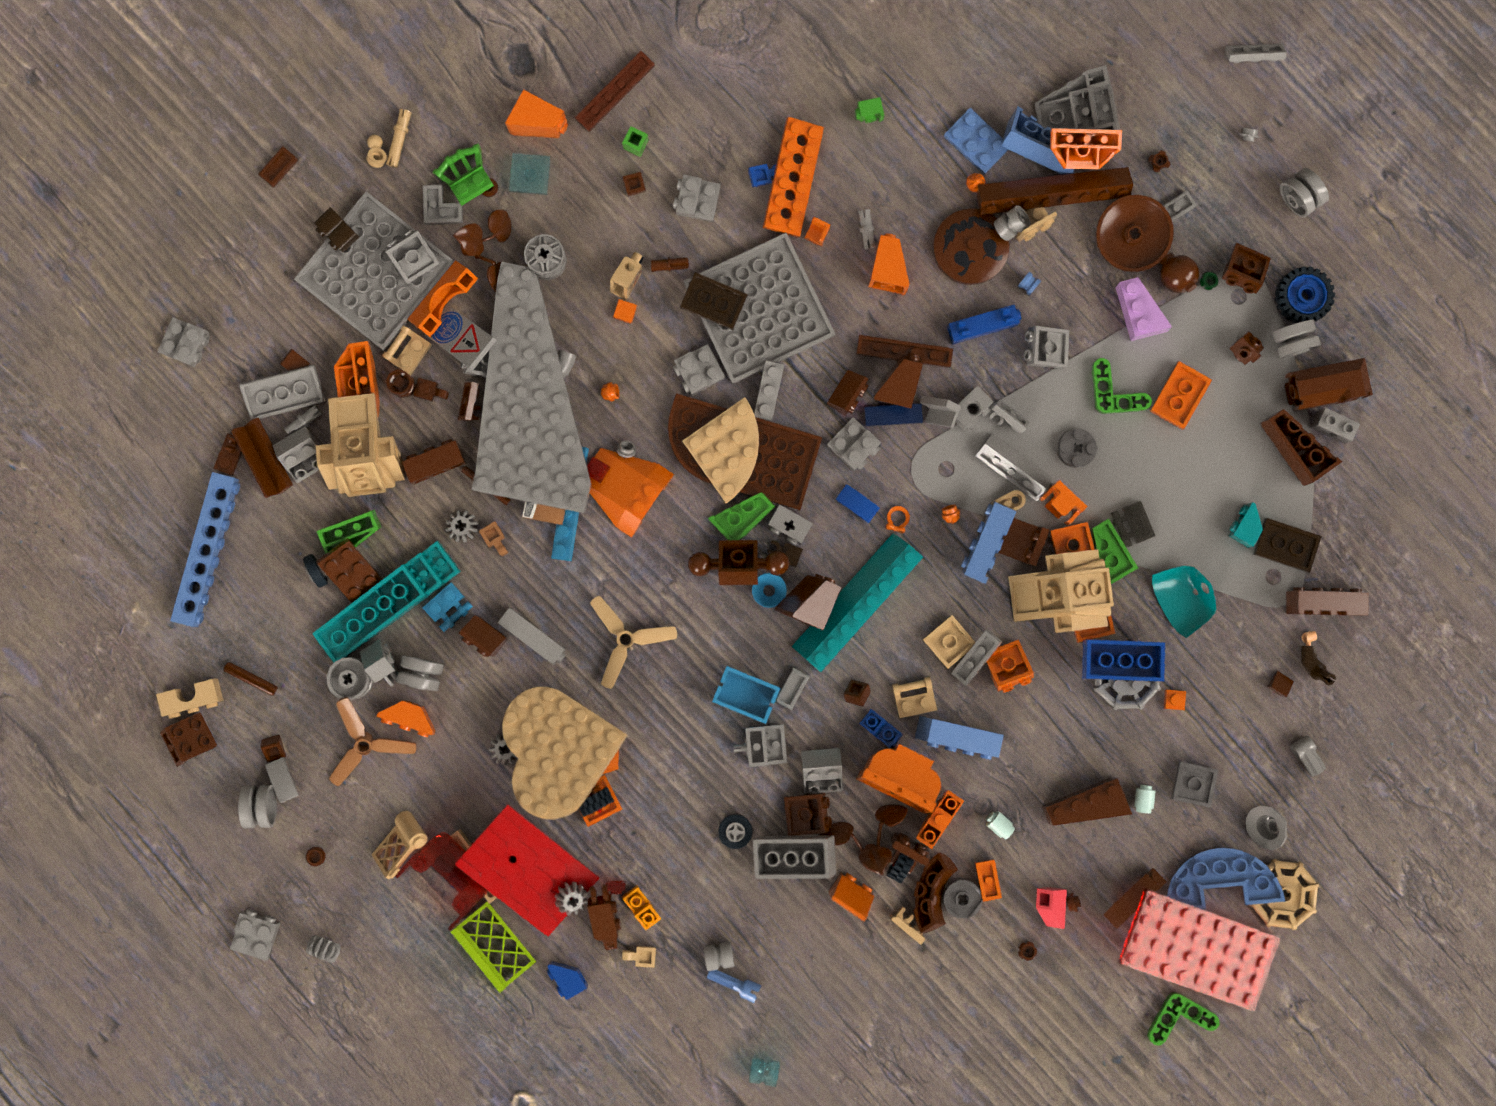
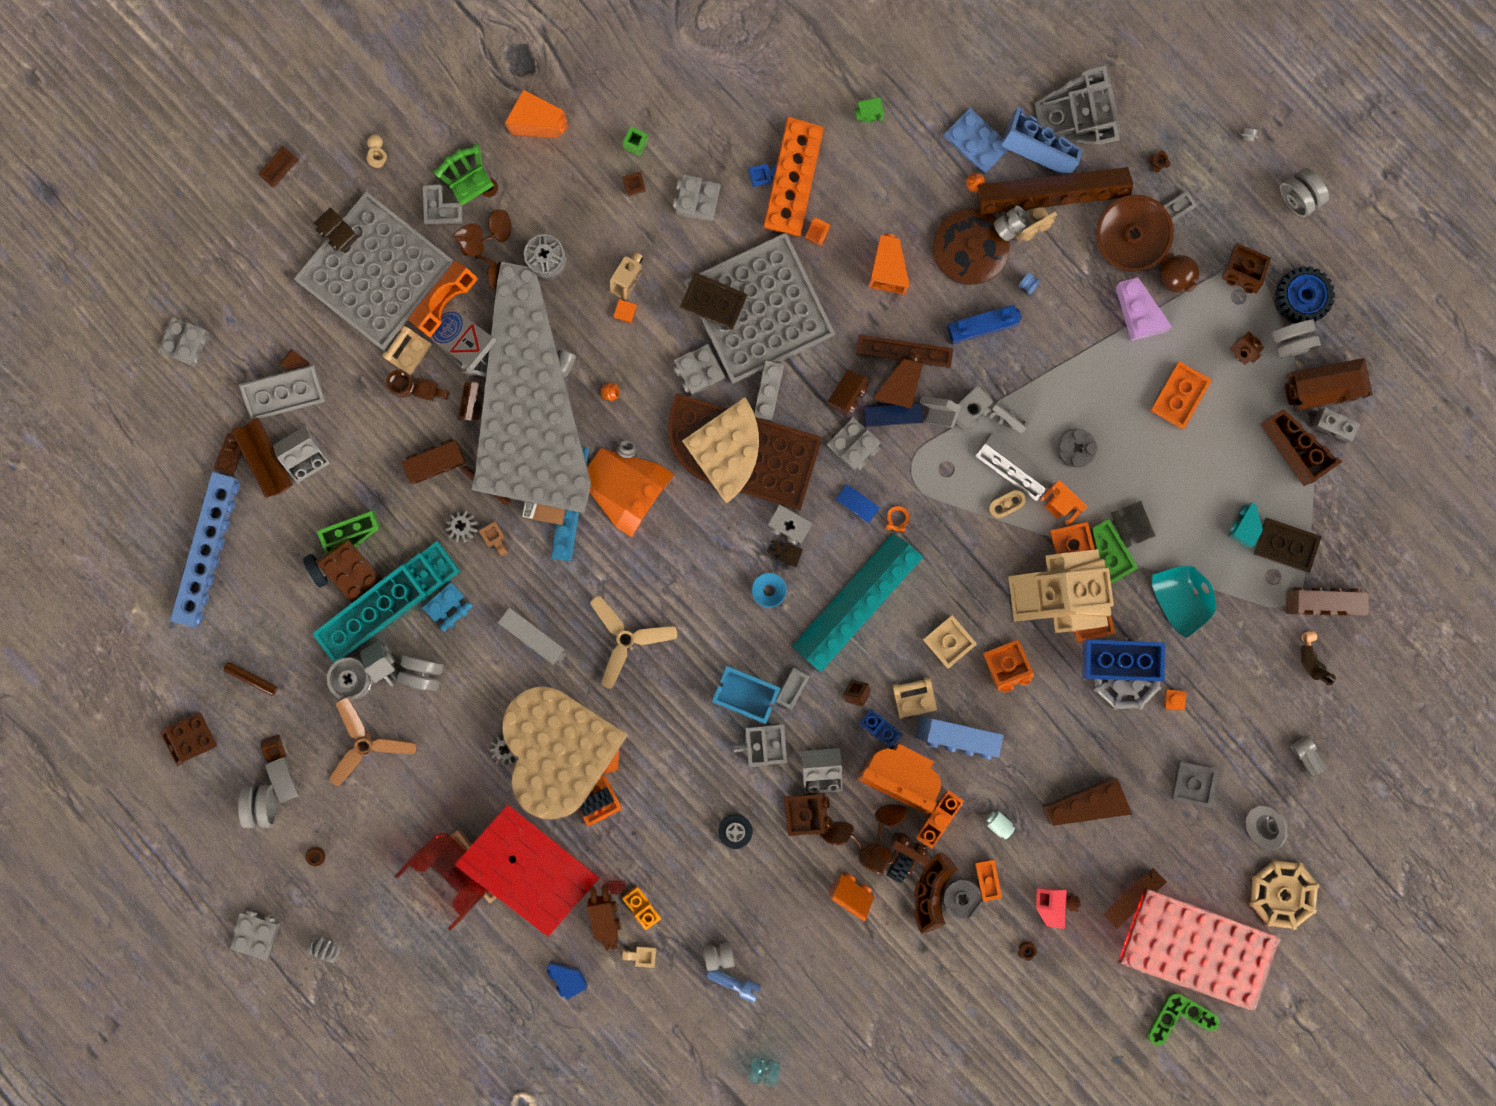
tan arch [156,679,224,719] -> none
light grey pin [284,405,322,435] -> none
tan piece [316,393,405,497] -> none
orange wedge [334,341,380,417] -> none
tan piece [371,811,428,879] -> none
orange slope [376,700,436,737] -> none
light grey plate [385,229,439,284] -> none
tan pin [386,109,412,168] -> none
lime fence [451,901,536,993] -> none
reddish brown slope [459,615,508,657] -> none
clear light blue plate [509,153,551,195] -> none
light grey gear [554,881,588,916] -> none
copper plate [575,51,655,132] -> none
clear red plate [587,457,610,484] -> none
reddish brown axle [651,257,689,272] -> none
reddish brown brick [688,540,789,585] -> none
bright green wing [708,492,776,540] -> none
light grey brick [753,835,836,879] -> none
slope [775,574,841,630] -> none
light grey pin [858,209,876,250] -> none
tan plate [890,907,926,945] -> none
orange plate [941,504,960,524] -> none
light grey plate [951,629,1002,686] -> none
medium blue wedge [961,501,1016,584] -> none
reddish brown bracket [998,518,1050,566] -> none
light grey plate [1024,326,1069,369] -> none
orange wedge [1050,128,1122,169] -> none
bright green beam [1092,358,1152,414] -> none
light aqua brick [1134,785,1156,814] -> none
medium blue plate [1166,848,1285,913] -> none
dark green plate [1200,272,1218,290] -> none
light grey plate [1225,44,1287,63] -> none
reddish brown slope [1267,671,1294,698] -> none

